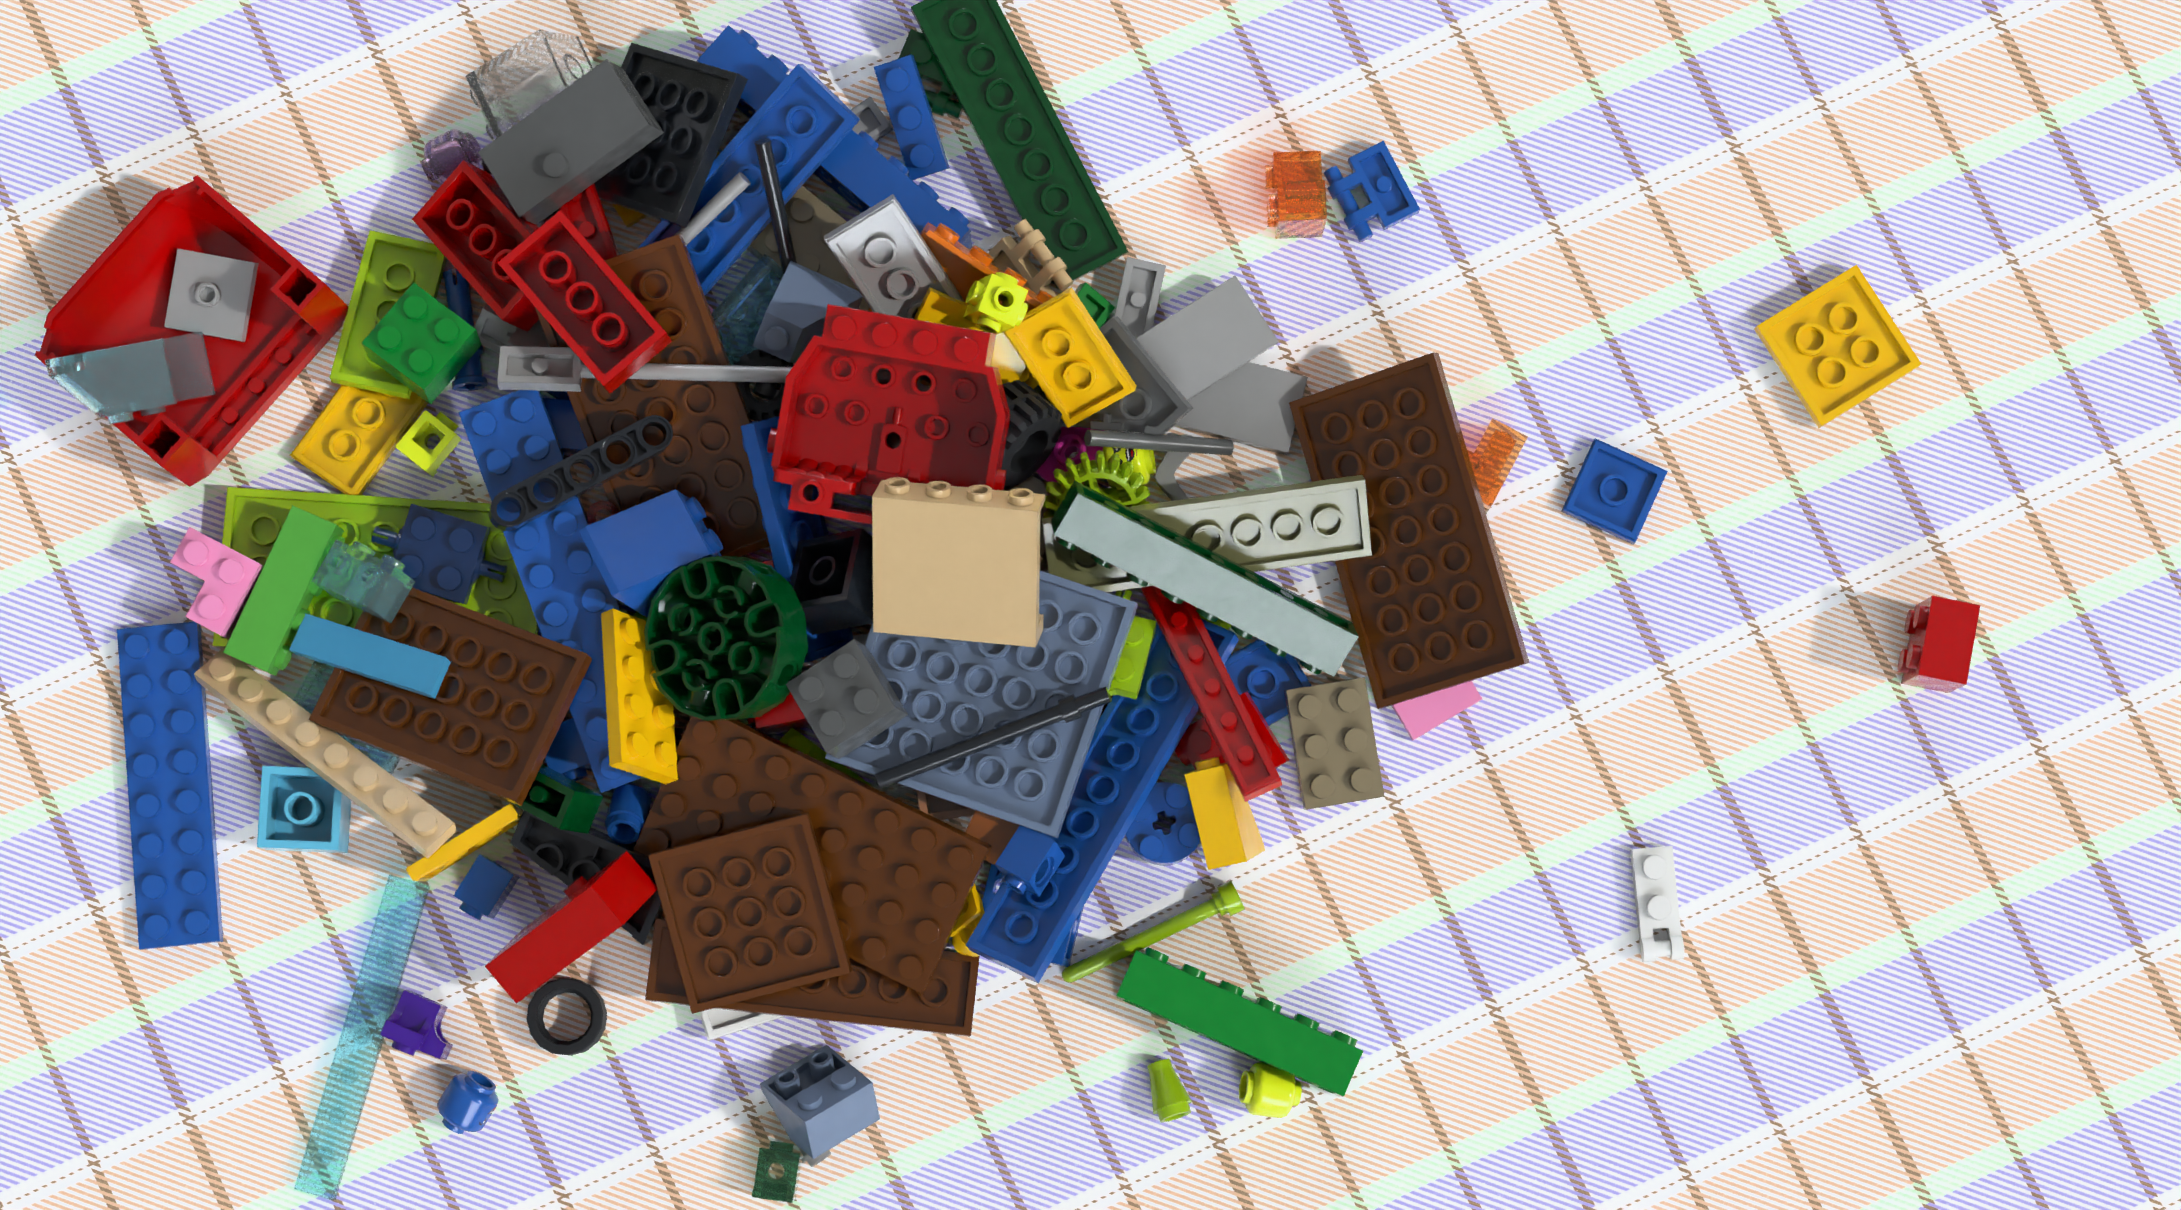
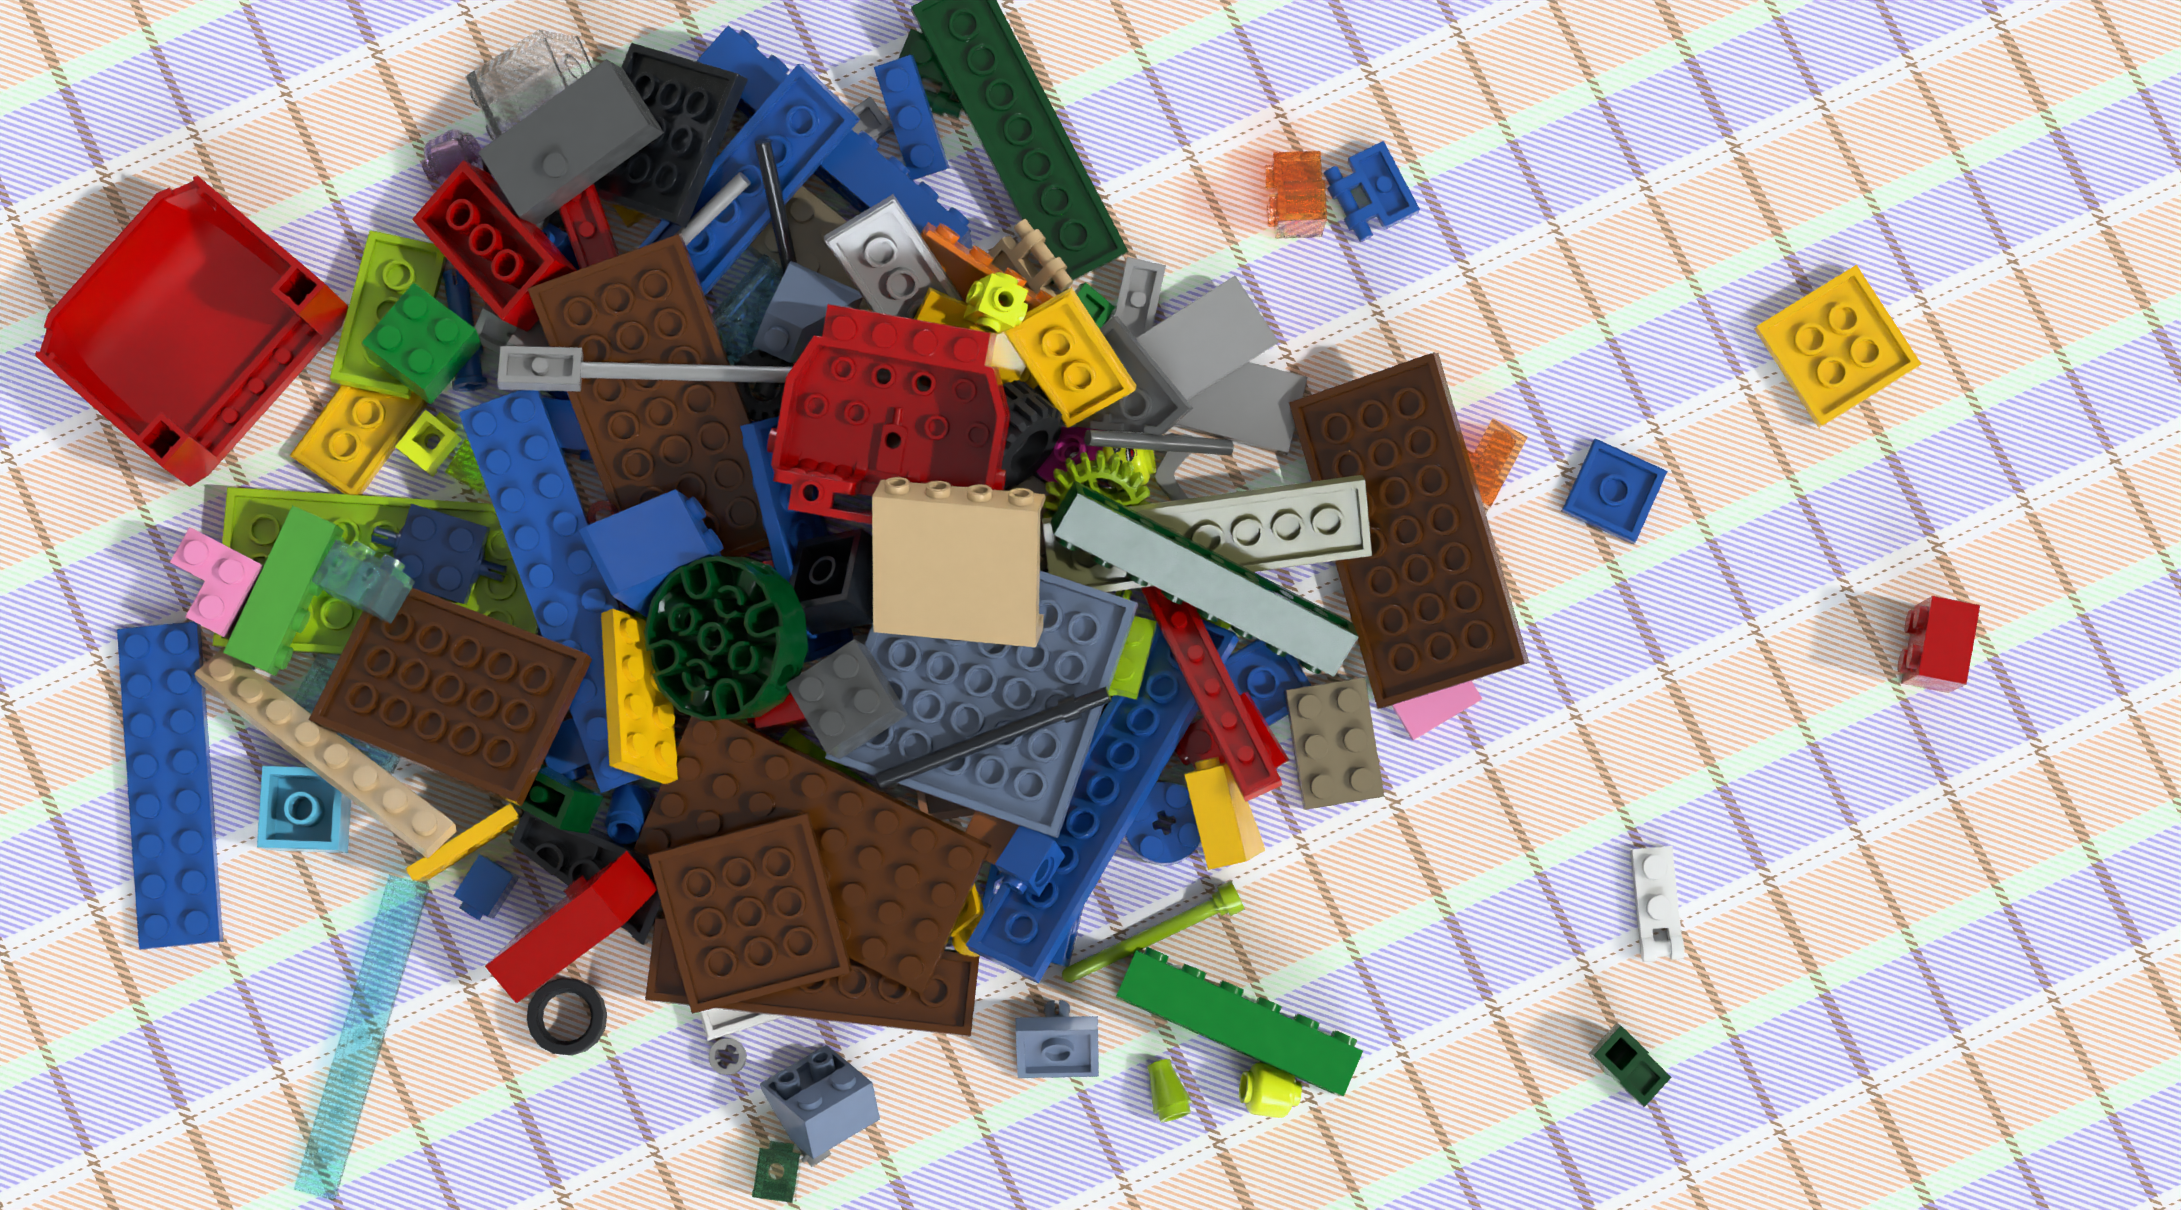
clear light blue windscreen [45,332,215,424] -> none
light grey plate [164,248,259,342] -> none
dark azure tile [289,613,451,699] -> none
dark purple brick [380,990,453,1060] -> none
blue head [437,1071,499,1134] -> none
black beam [489,415,673,531] -> none
red brick [498,210,672,394] -> none
none -> clear neon green plate [445,438,486,494]
none -> light grey bush [708,1038,747,1075]
none -> sand blue tile [1016,1000,1099,1078]
none -> dark green brick [1588,1023,1672,1107]

